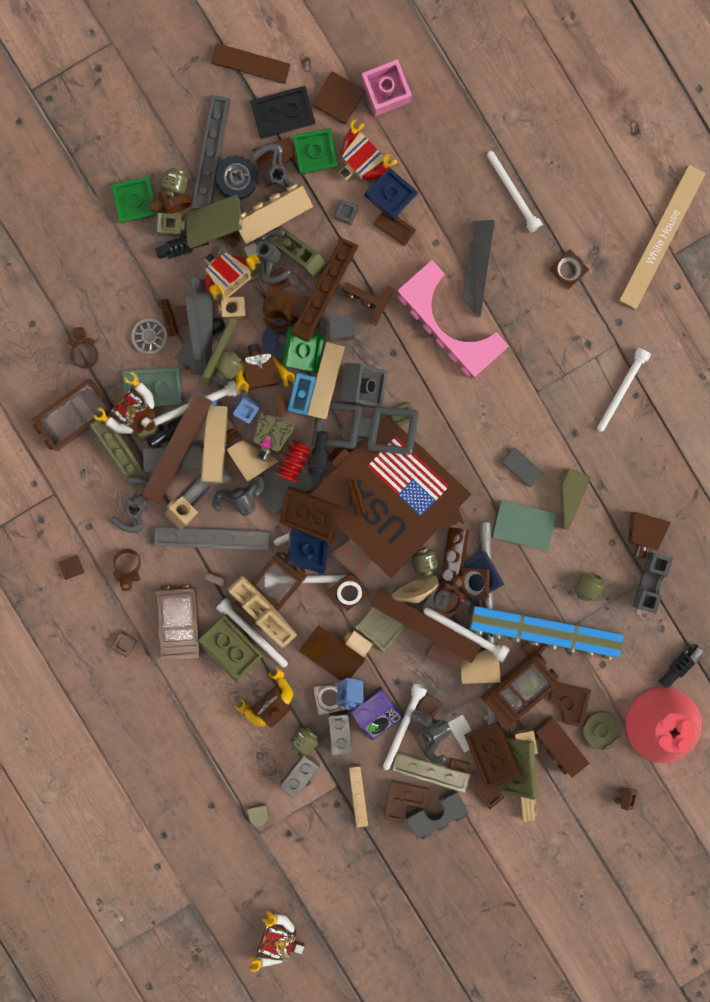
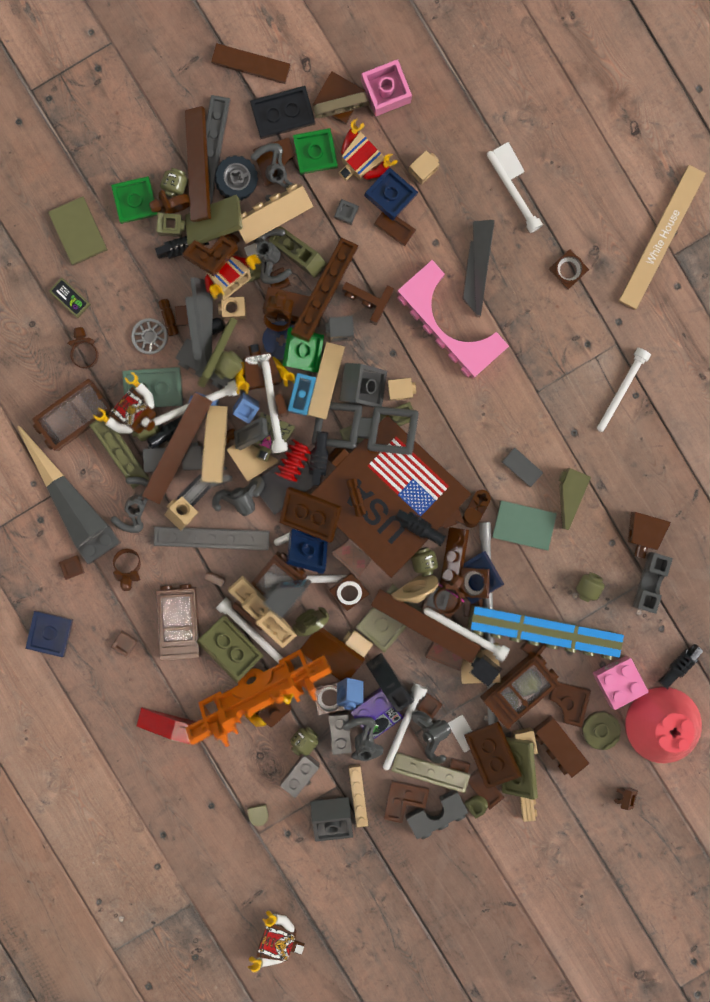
none -> dark grey plate [18,426,121,564]
none -> dark blue plate [25,611,73,657]
none -> olive tile [48,196,108,266]
none -> tile [49,277,91,318]
none -> red slope [136,707,197,744]
none -> reddish brown plate [182,236,238,277]
none -> reddish brown tile [185,106,211,222]
none -> orange piece [185,649,332,747]
none -> dark grey tile [234,417,268,450]
none -> white piece [262,360,288,453]
none -> dark grey slope [263,579,311,619]
none -> olive tile [292,607,330,637]
none -> dark grey slope [310,797,353,842]
none -> dark tan beam [313,92,369,118]
none -> dark grey piece [343,717,384,761]
none -> black slope [366,653,415,713]
none -> tan brick [387,378,416,401]
none -> black hinge [395,510,446,547]
none -> tan brick [409,150,440,185]
none -> reddish brown piece [462,490,491,528]
none -> olive tile [464,796,488,819]
none -> black brick [470,654,502,687]
none -> white sticker [494,142,524,179]
none -> bright pink brick [593,655,649,710]

